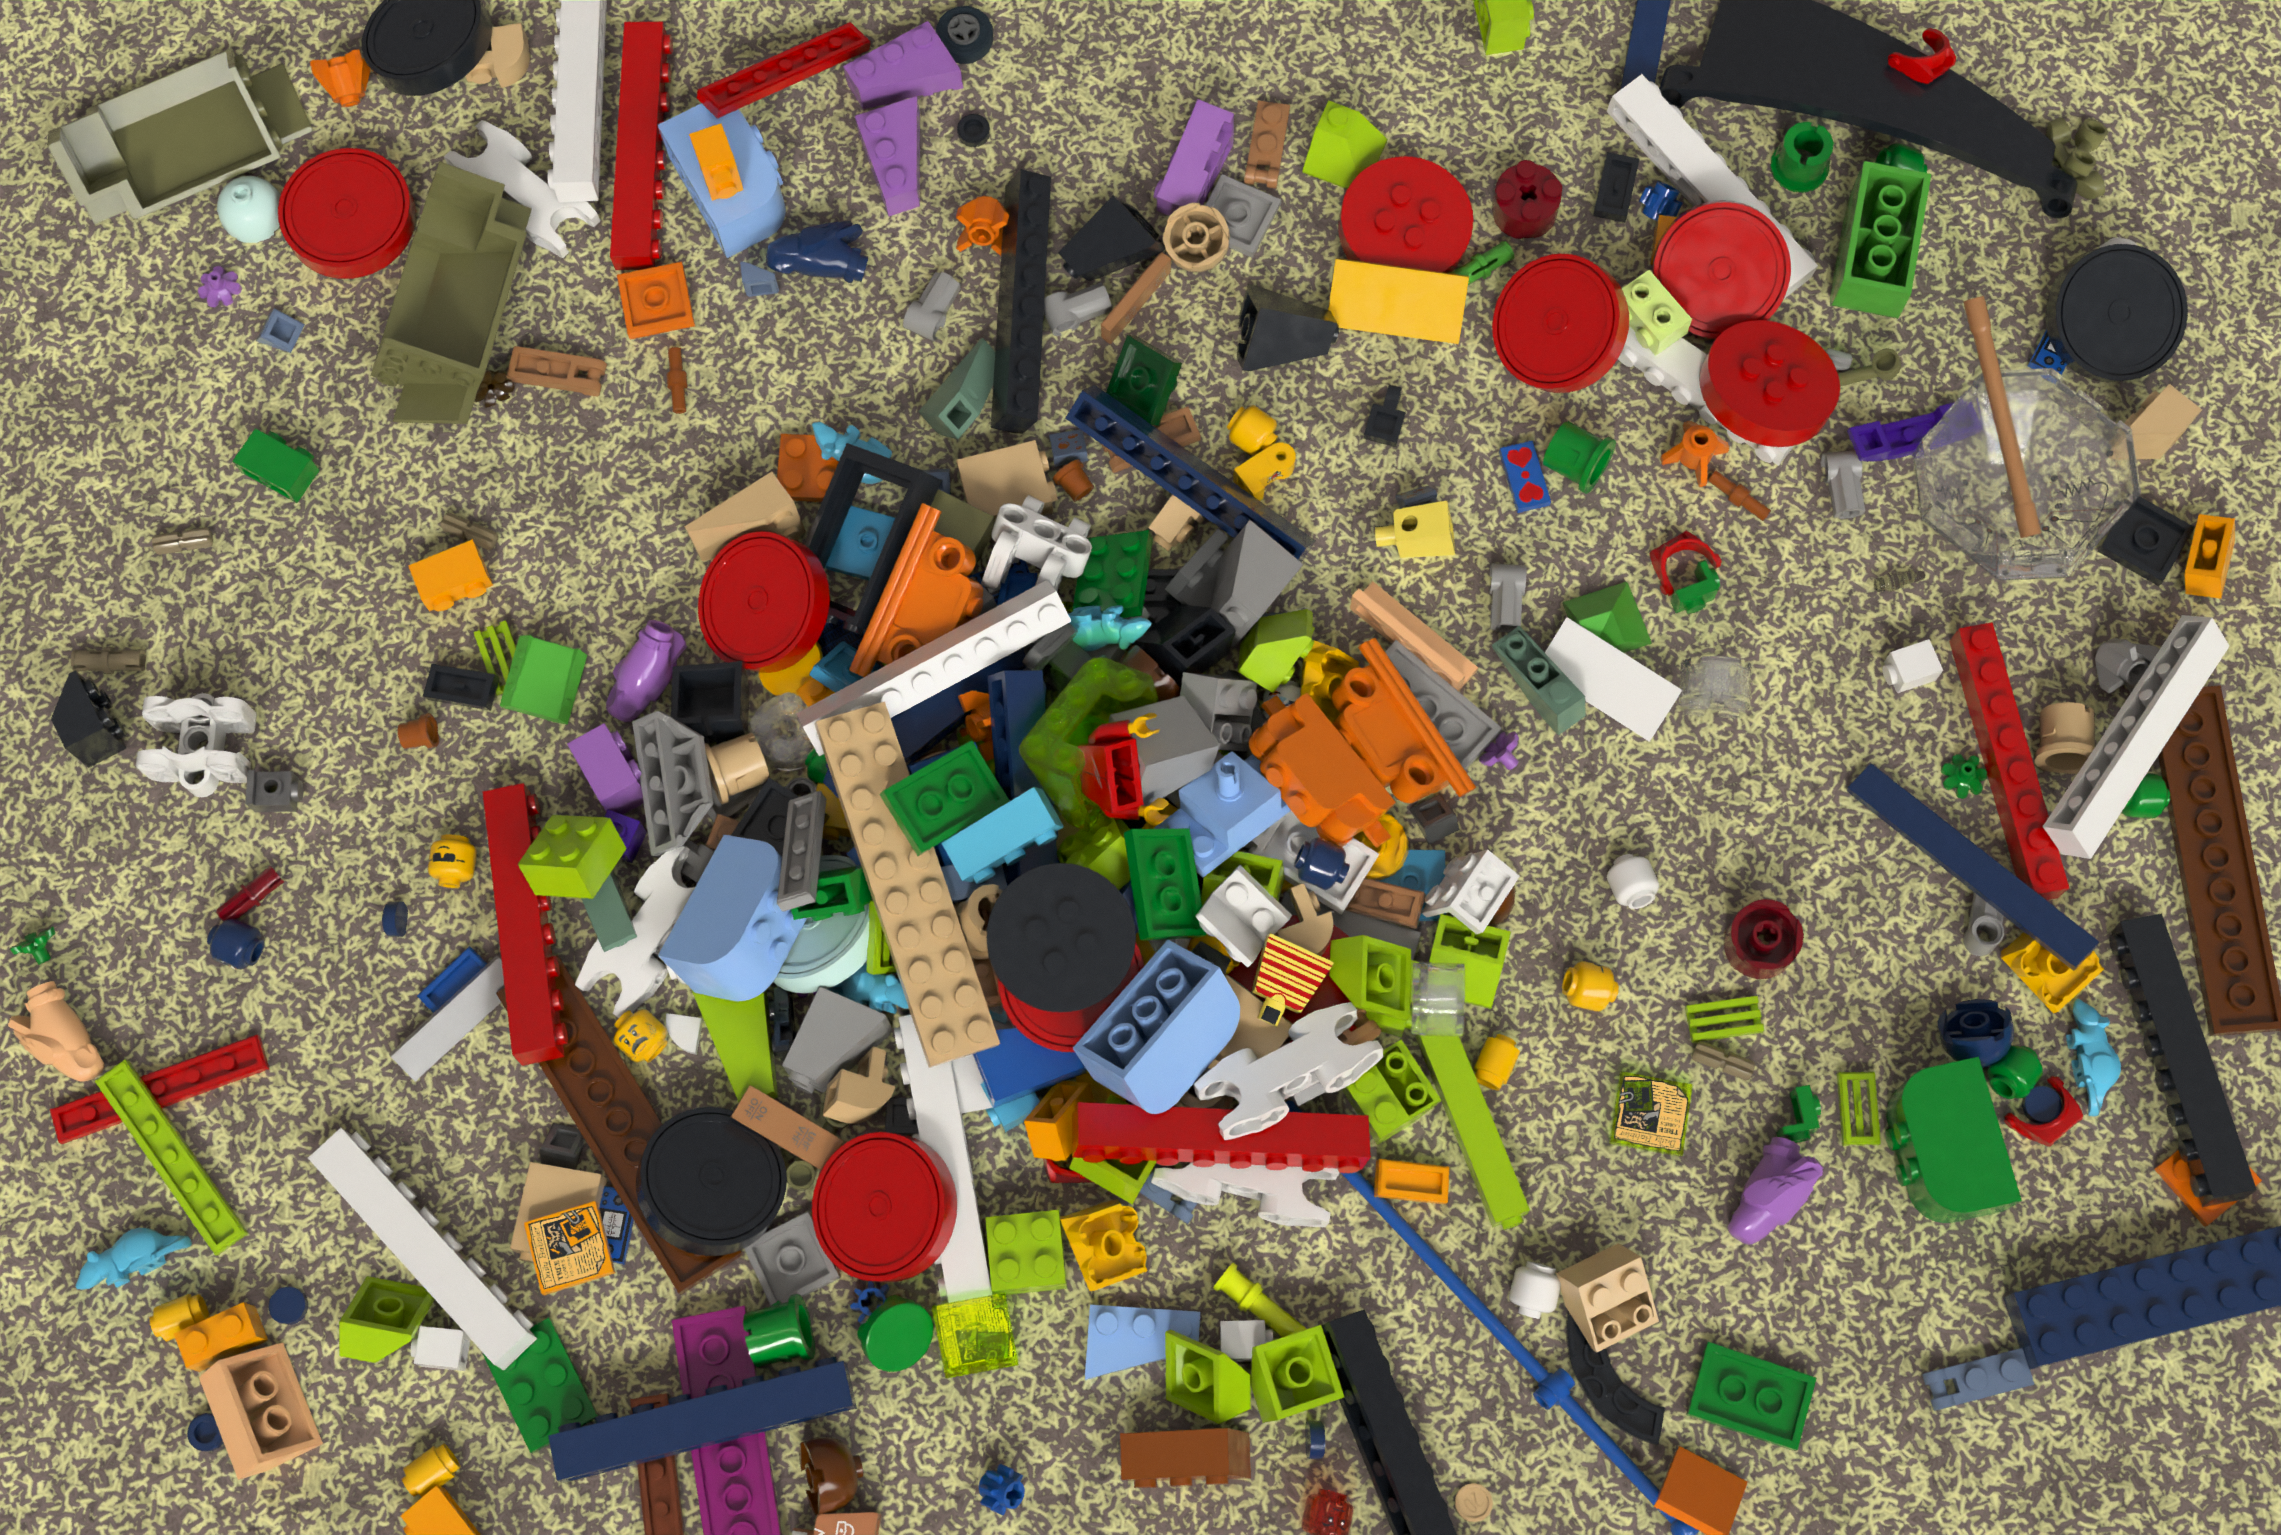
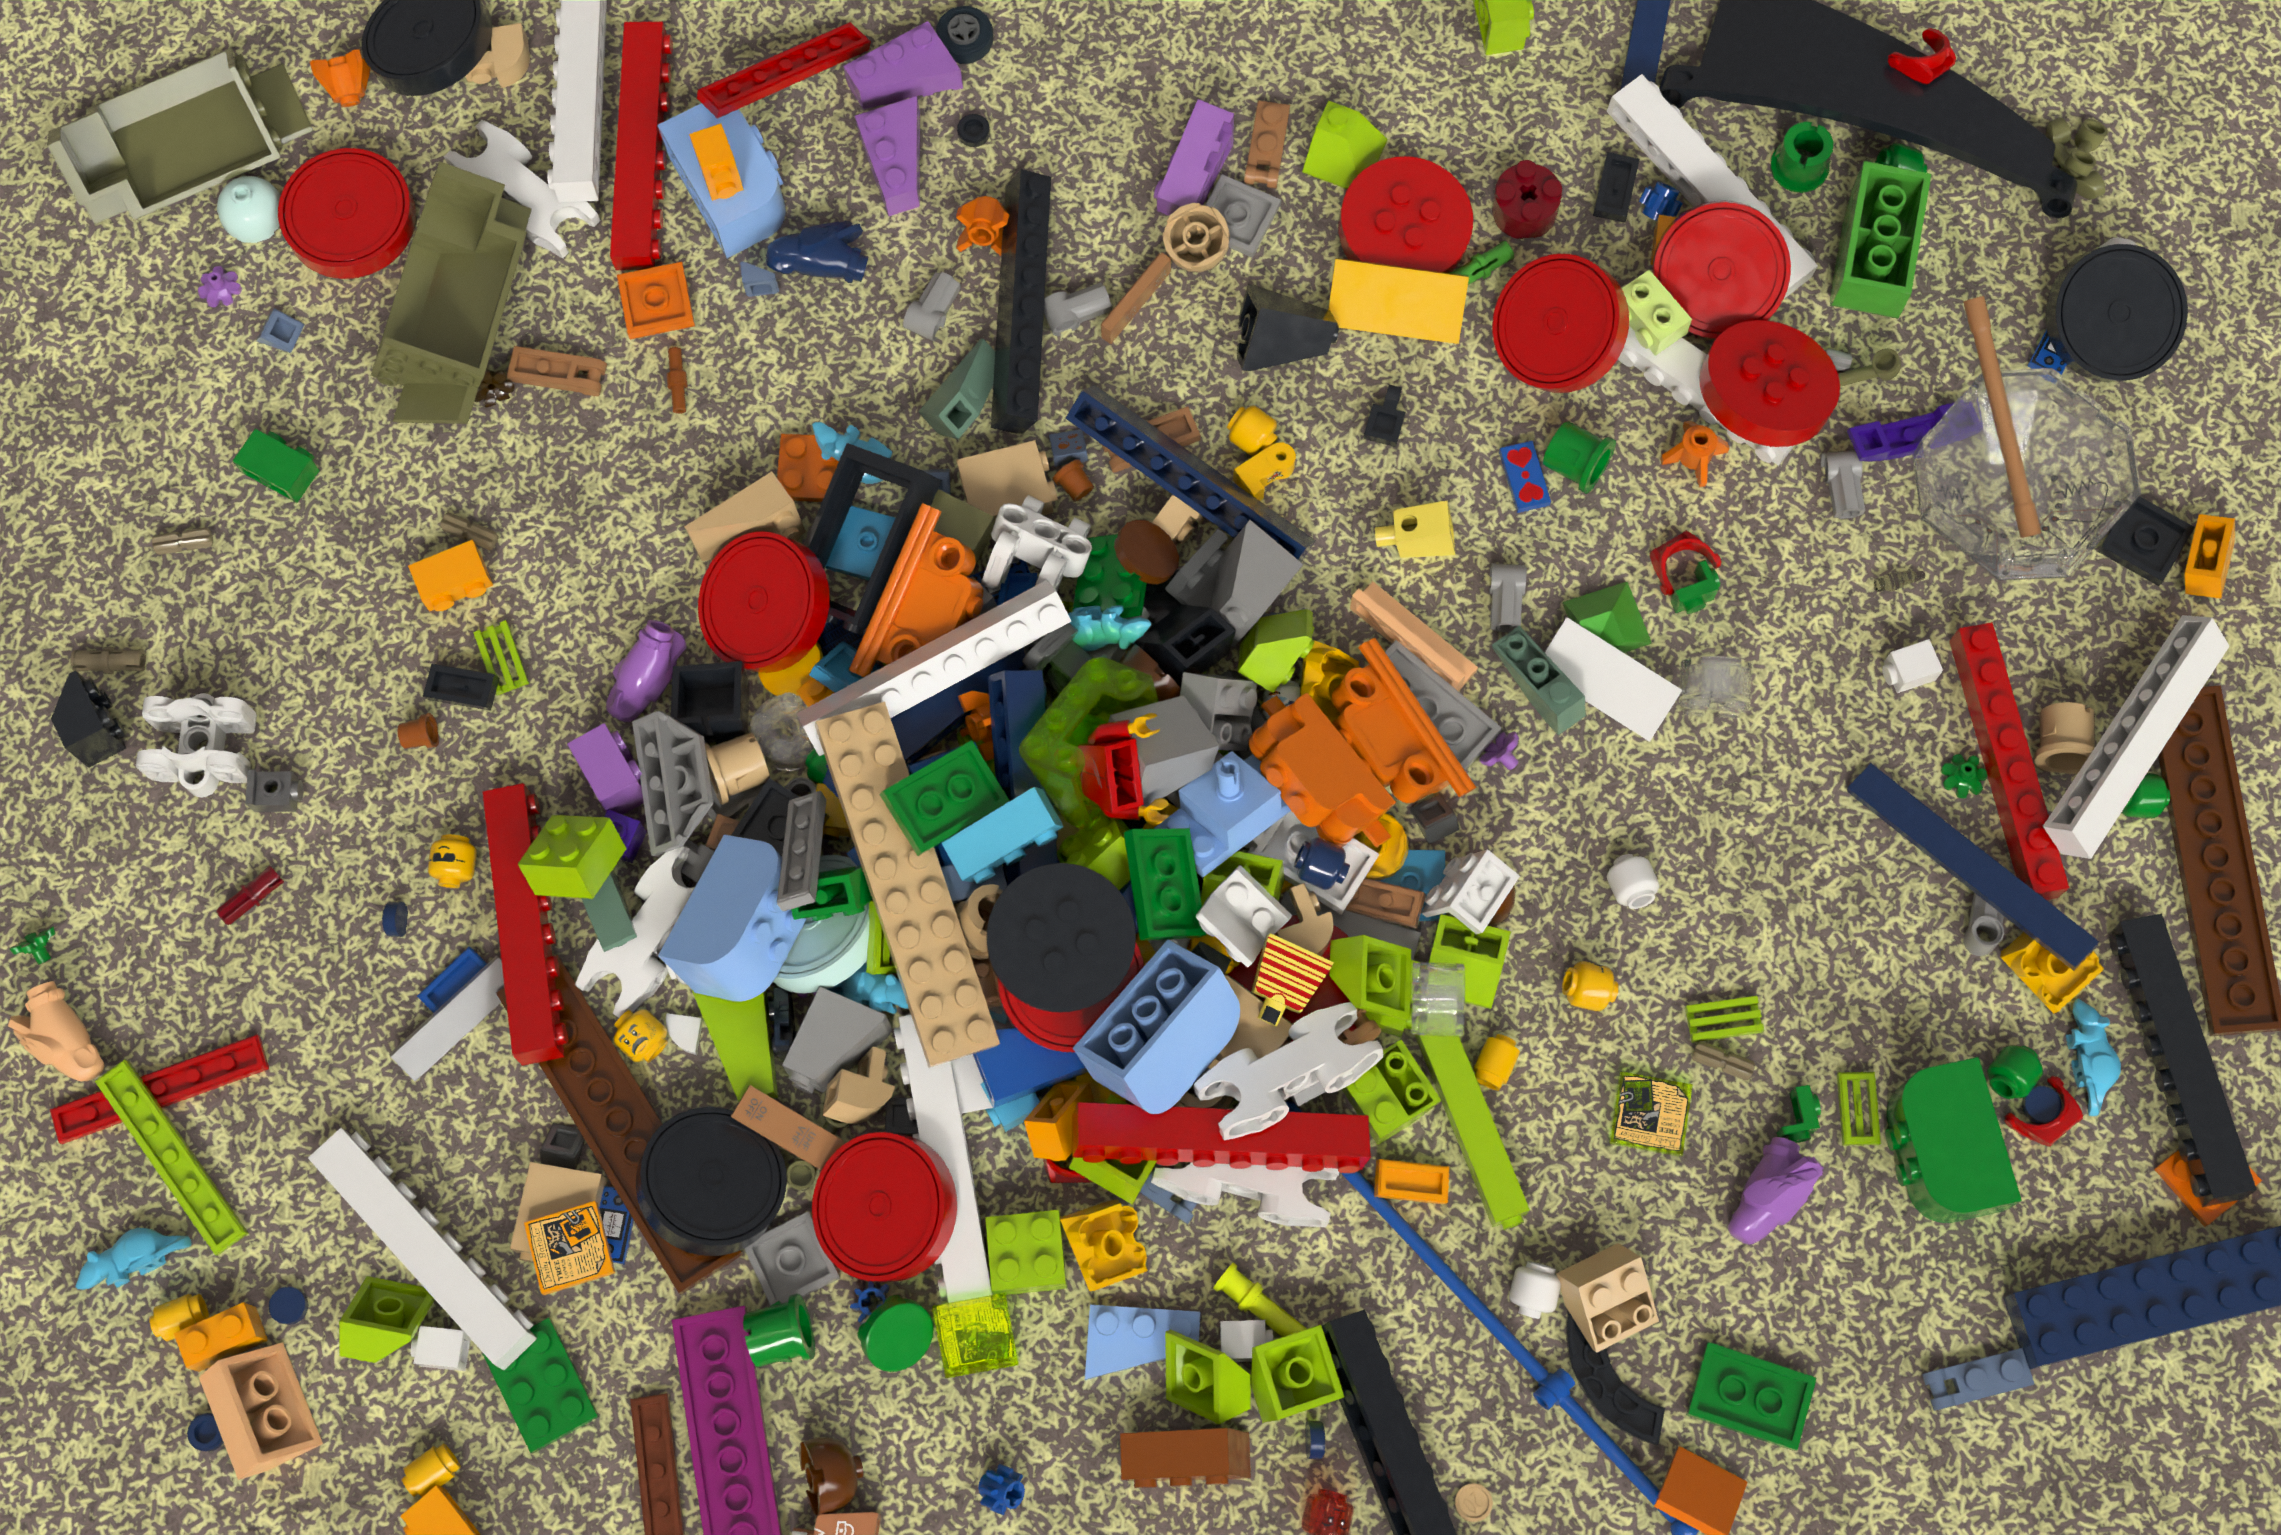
dark blue head [207,918,264,970] -> none
bright green slope [500,635,587,725] -> none
dark blue brick [548,1357,857,1483] -> none
black slope [1058,195,1165,281] -> none
dark green tile [1106,335,1182,426] -> none
sand blue slope [1396,486,1437,509] -> none
dark orange bar [1708,470,1771,521] -> none
dark red brick [1724,899,1804,979] -> none
dark blue cylinder [1937,999,2014,1068] -> none
light grey brick [2095,638,2160,693] -> none
tan slope [2109,384,2202,460] -> none
none -> reddish brown tile [1114,519,1179,584]

